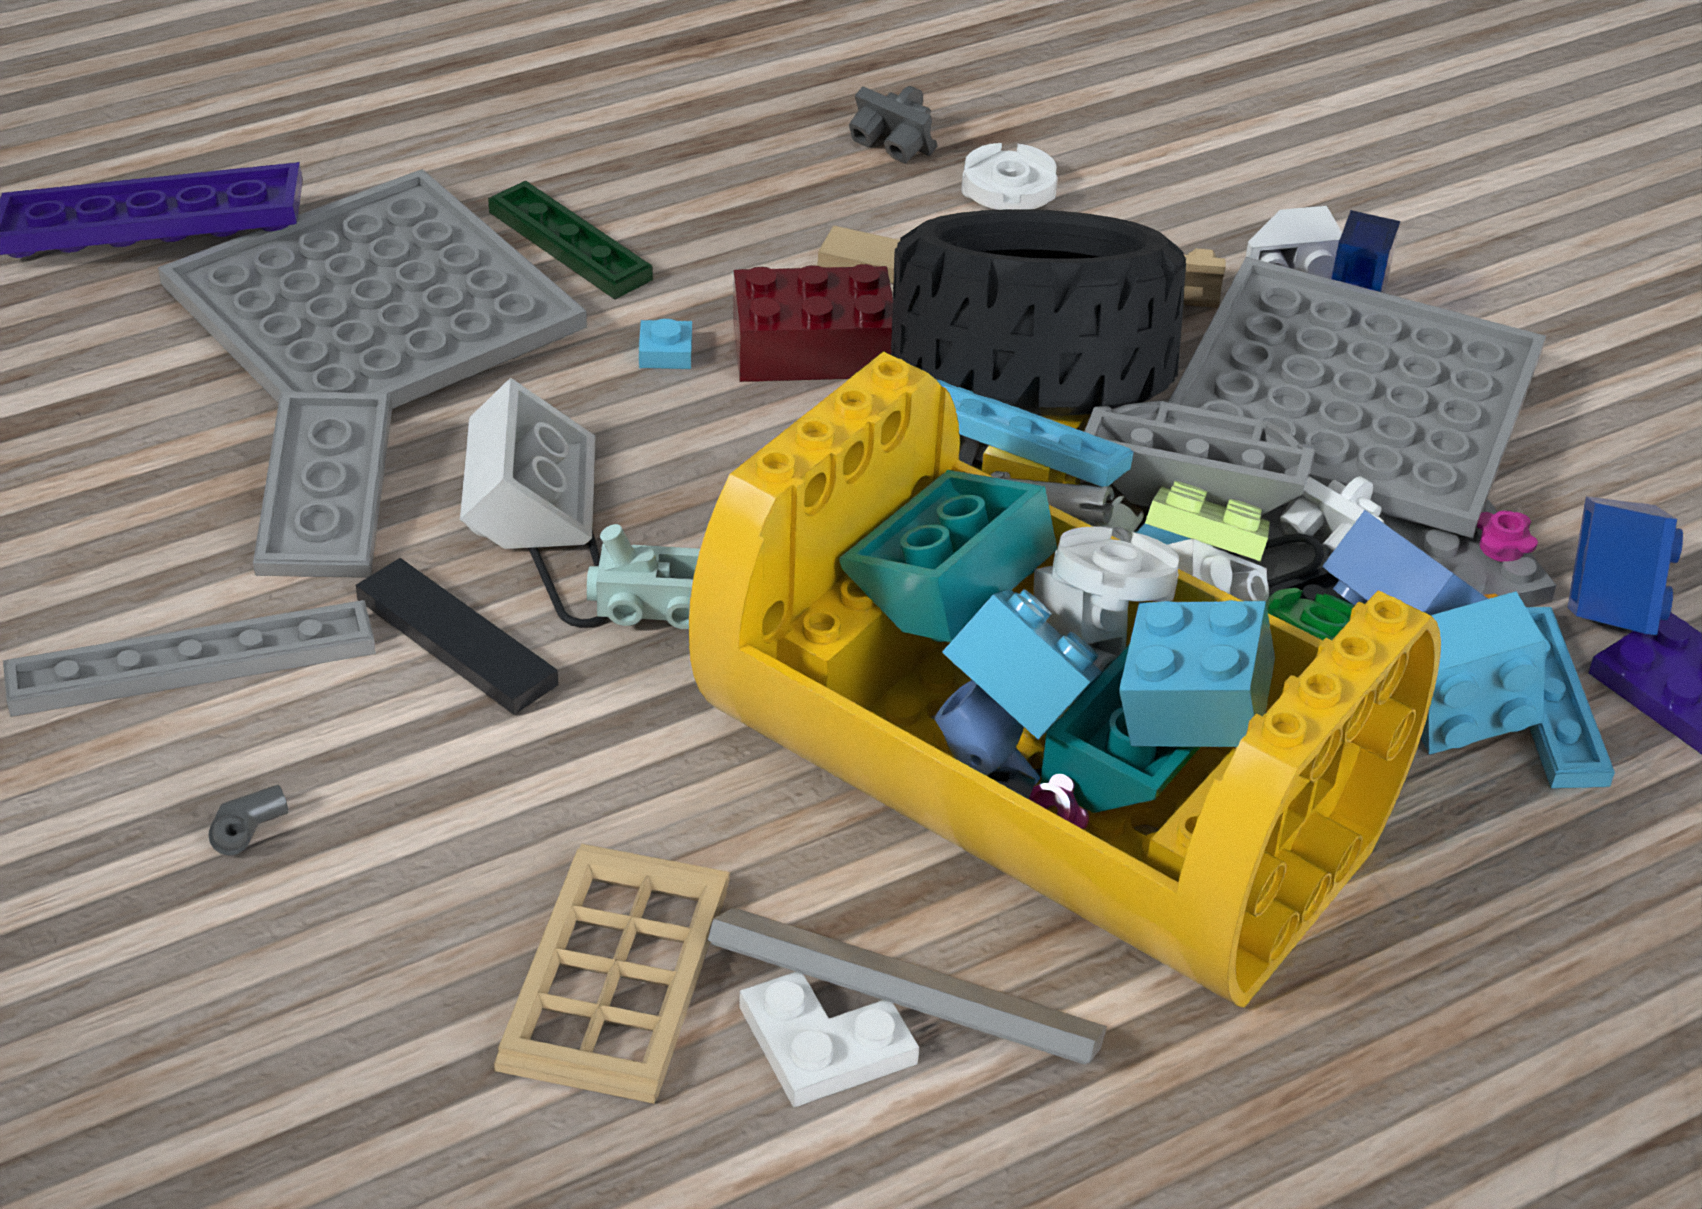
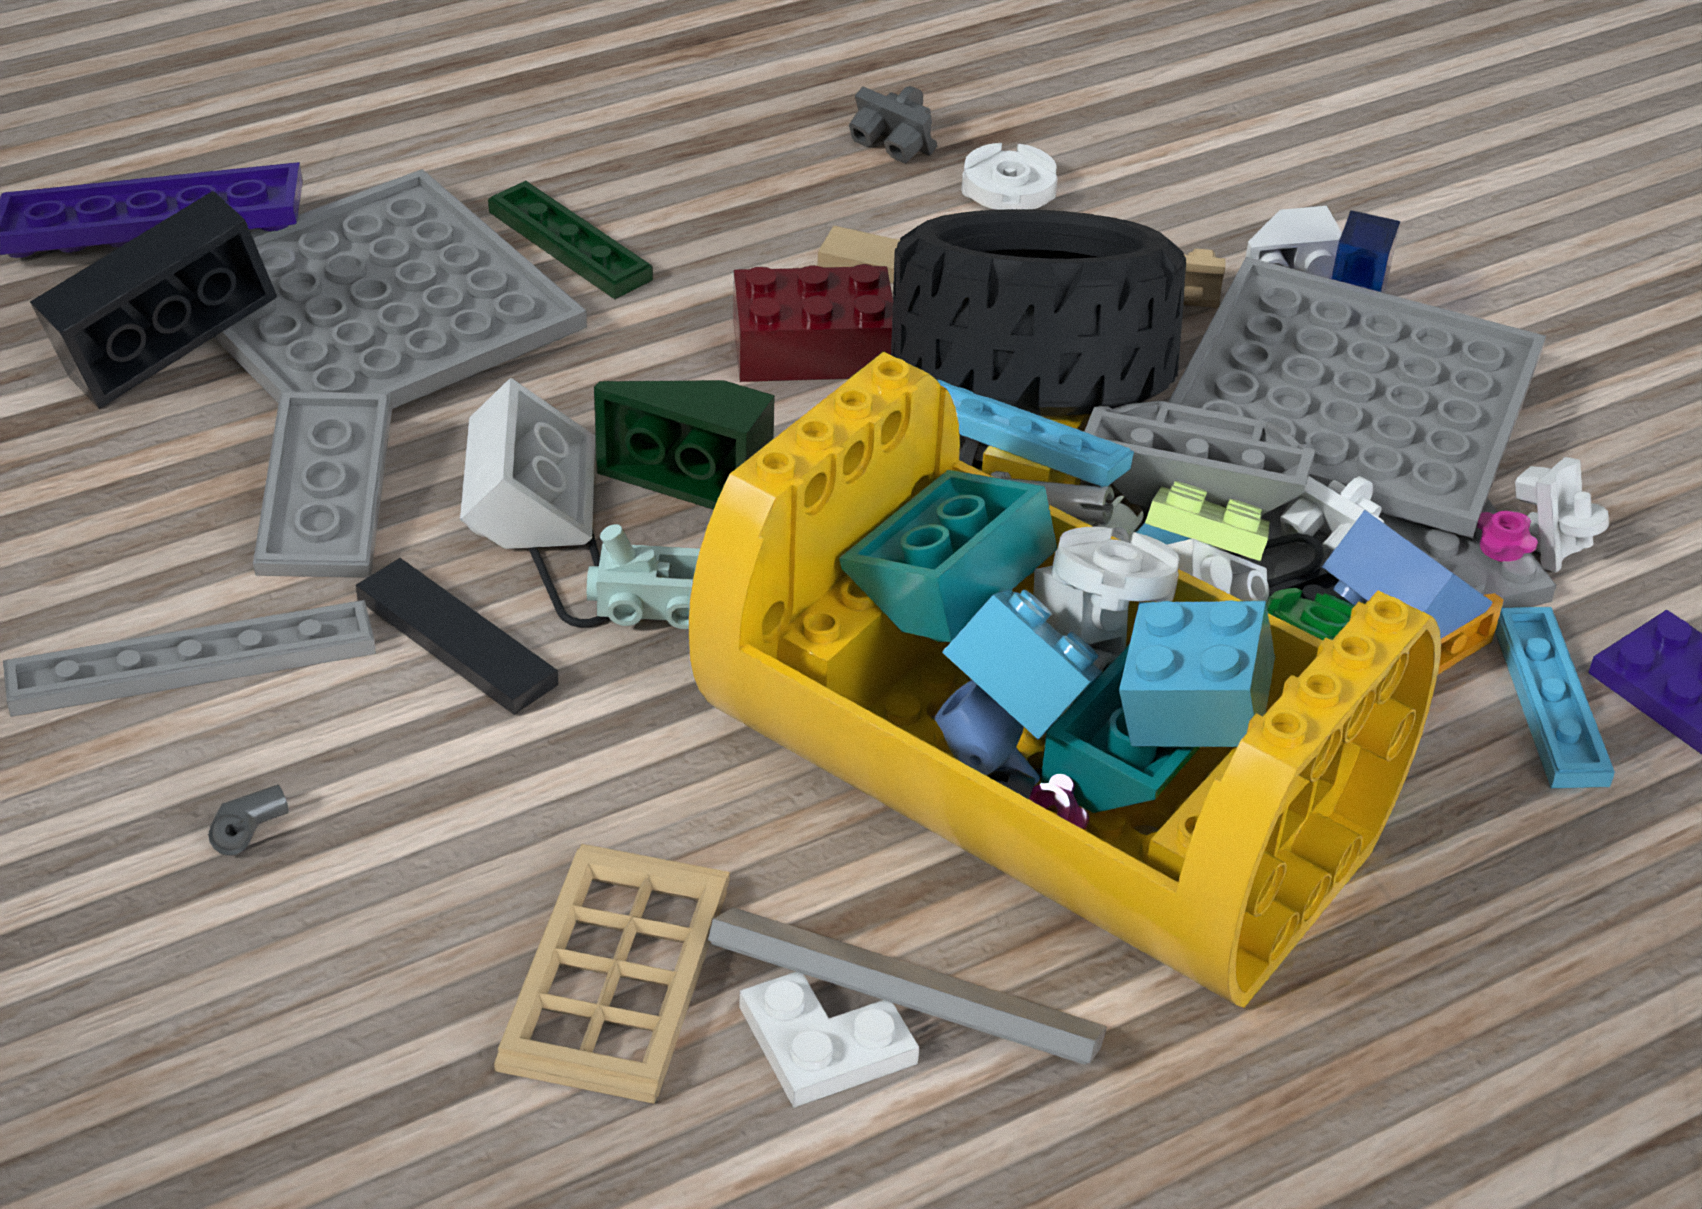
medium azure plate [639,319,692,369] -> none
medium azure brick [1421,591,1546,755] -> none
blue slope [1567,496,1683,635] -> none
none -> black brick [30,191,277,409]
none -> dark green slope [594,380,775,510]
none -> white hips [1515,457,1609,573]

